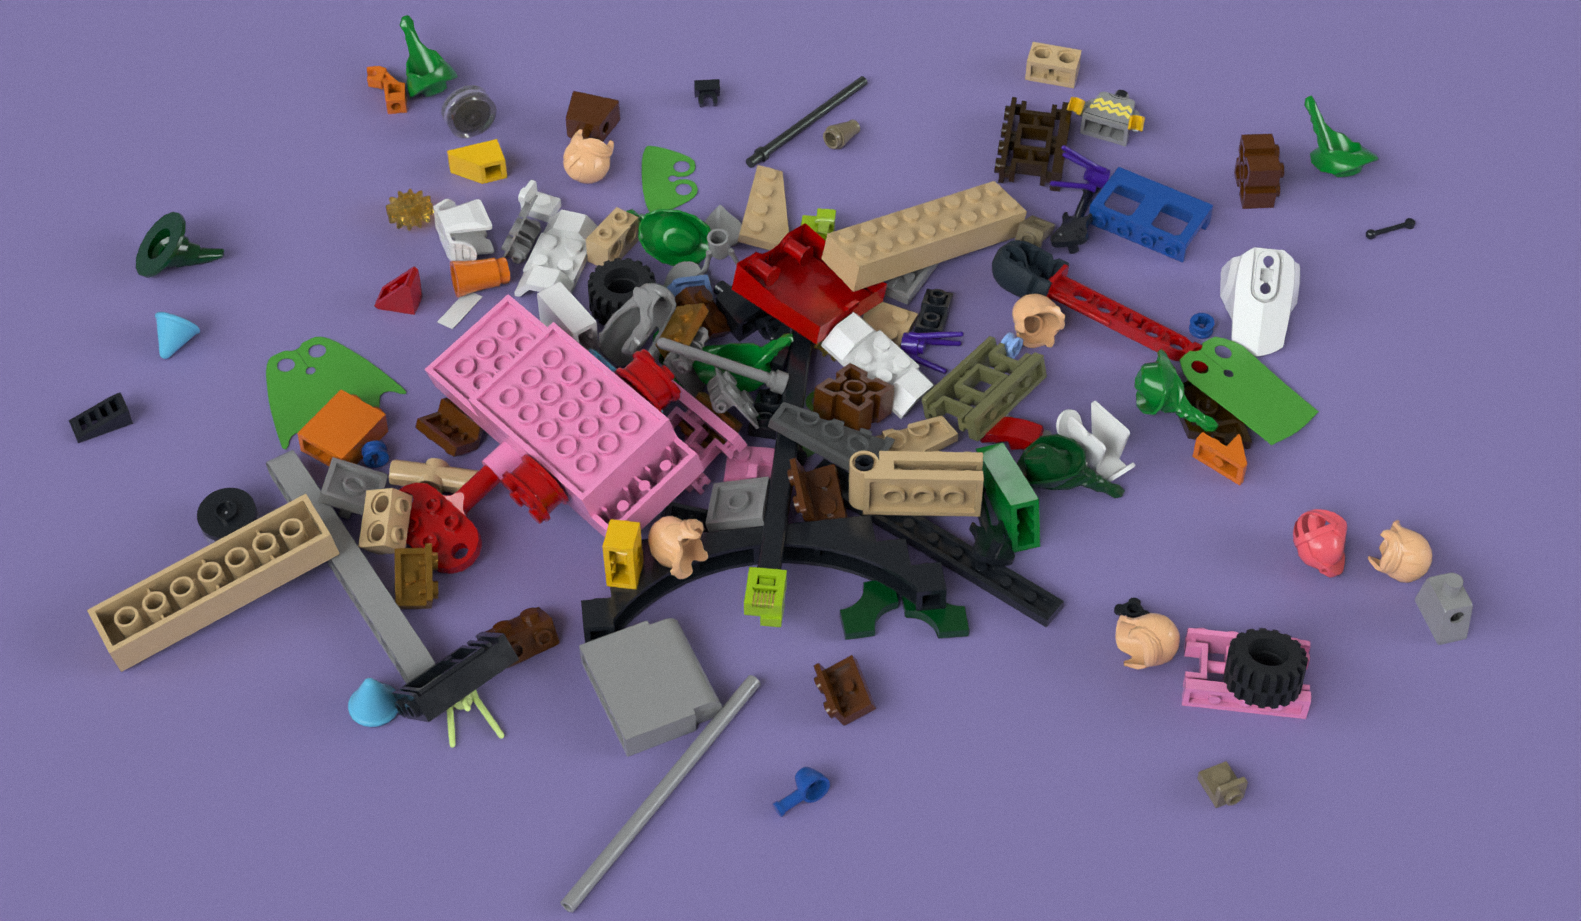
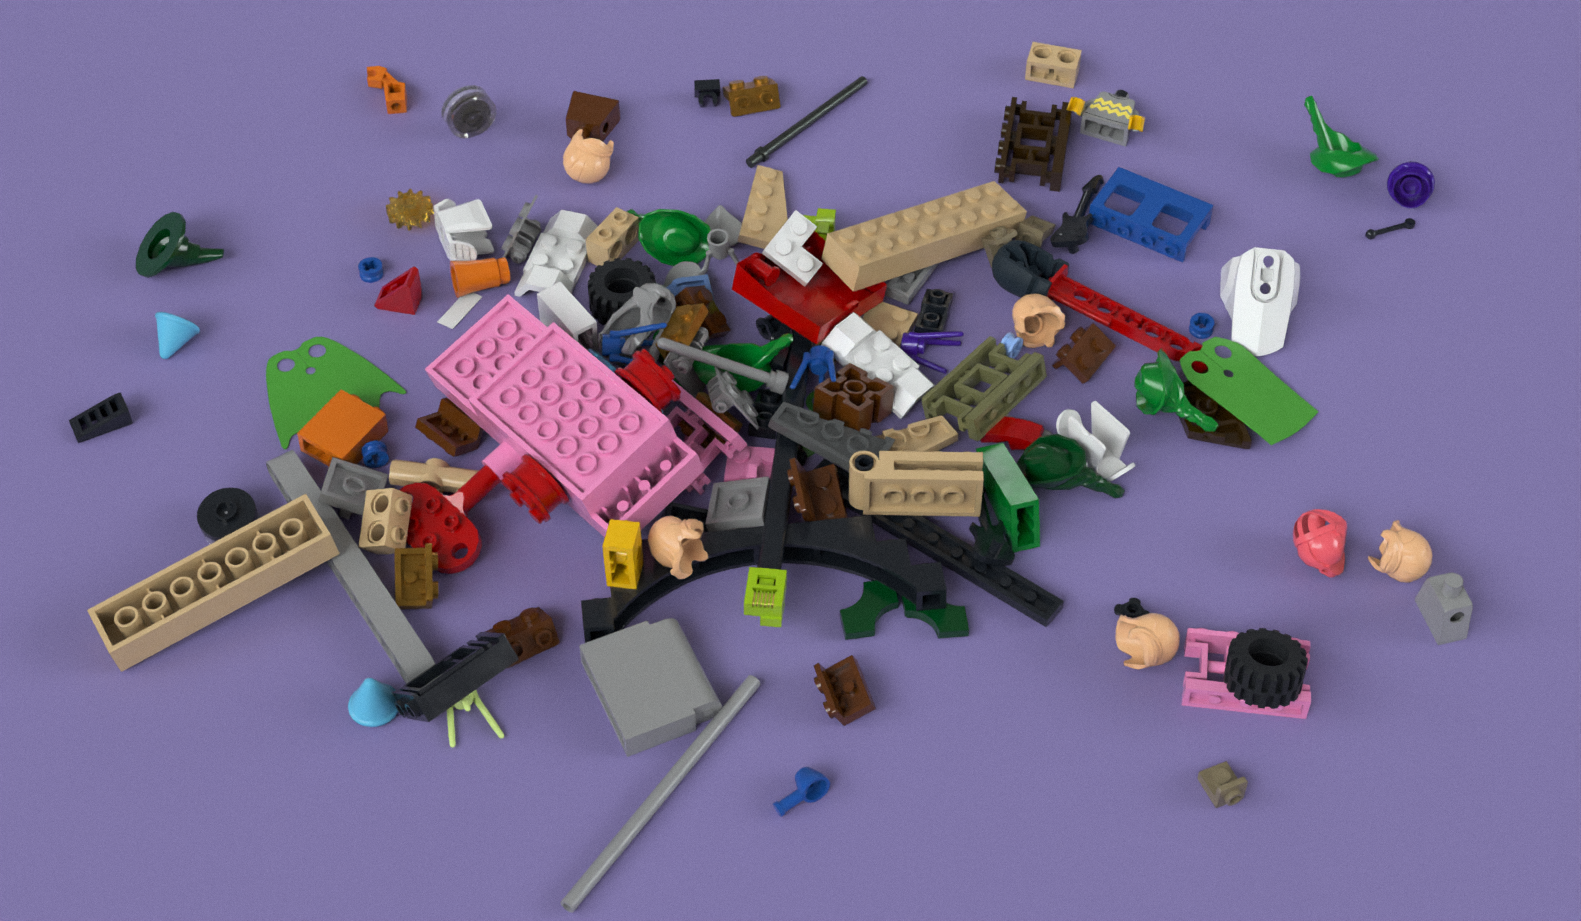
green hat [399,15,458,98] -> none
yellow slope [447,139,507,184] -> none
white bracket [518,180,561,223] -> none
bright green piece [642,146,698,212] -> none
black torso [713,280,769,342] -> none
dark tan cone [823,119,860,149] -> none
dark purple plant [1050,145,1110,192] -> none
orange slope [1192,432,1247,486] -> none
reddish brown brick [1234,134,1284,209] -> none
none -> blue bush [358,257,383,283]
none -> blue plant [602,323,667,364]
none -> pearl gold bracket [722,76,780,117]
none -> white plate [762,210,823,286]
none -> blue plant [790,345,836,389]
none -> dark tan bracket [982,226,1018,268]
none -> reddish brown bracket [1052,323,1116,384]
none -> dark purple piece [1387,161,1435,208]

